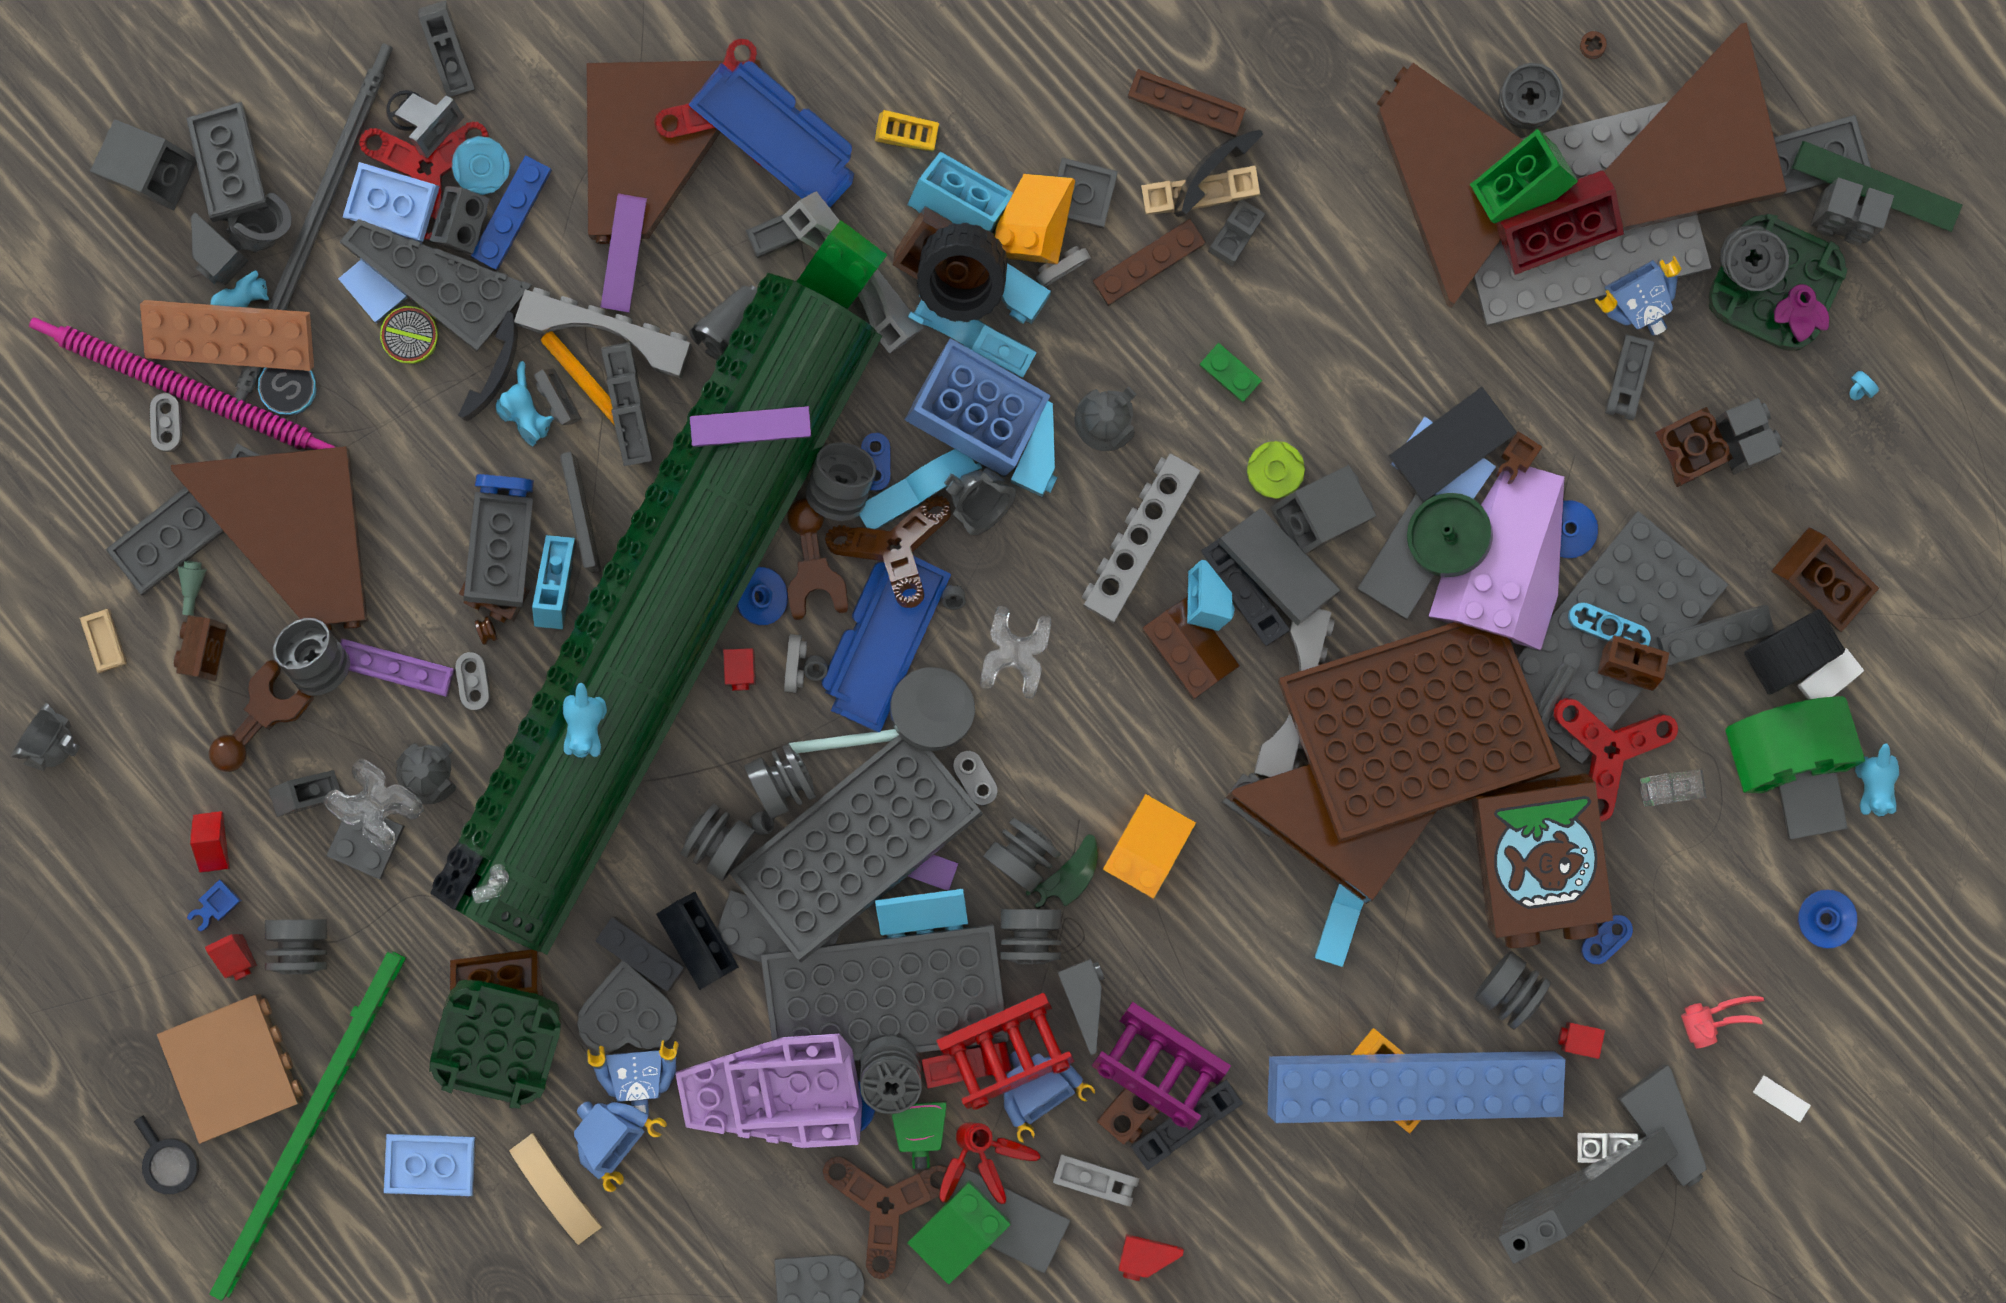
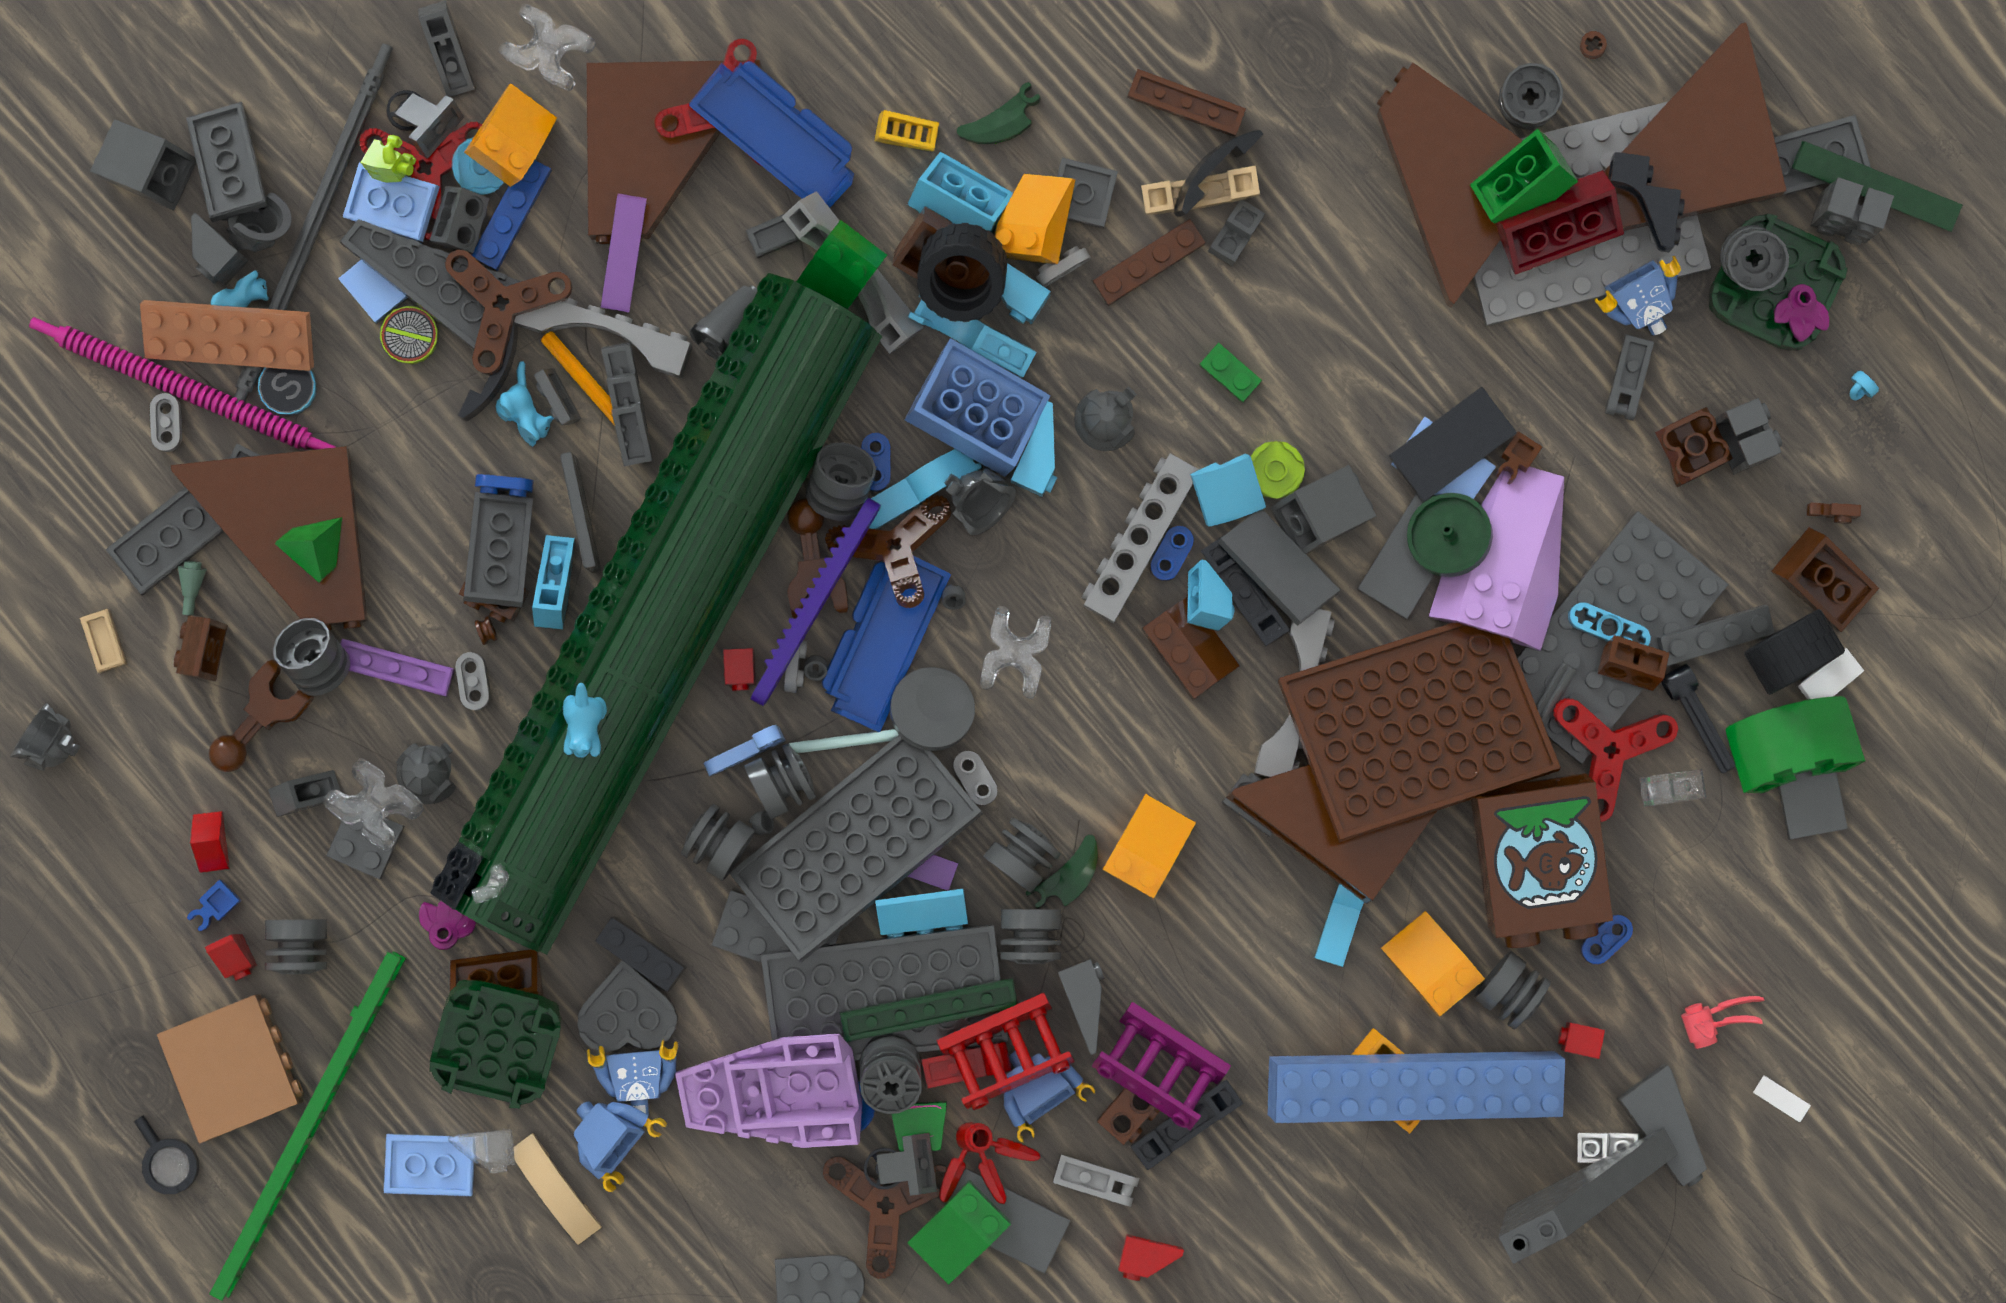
black brick [656,892,739,990] -> none
medium lavender tile [690,406,812,447] -> none
blue dish [737,567,788,625] -> none
blue dish [1560,500,1598,558] -> none
blue dish [1798,890,1857,948] -> none
medium azure animal [1855,744,1899,817] -> none
none -> green slope [275,517,342,582]
none -> lime piece [360,135,416,183]
none -> magenta plate [419,901,476,950]
none -> reddish brown piece [445,250,573,375]
none -> clear slope [448,1129,515,1173]
none -> light orange slope [464,83,557,187]
none -> clear piece [498,4,596,91]
none -> light blue beam [703,725,785,776]
none -> dark purple gear [750,498,881,706]
none -> dark green tile [840,978,1018,1042]
none -> dark grey piece [864,1133,937,1196]
none -> dark green piece [957,82,1041,144]
none -> blue plate [1150,526,1194,581]
none -> medium azure slope [1190,453,1266,527]
none -> light orange slope [1381,911,1485,1016]
none -> black arch [1608,152,1685,253]
none -> black axle [1661,664,1735,773]
none -> reddish brown plate [1807,502,1861,524]

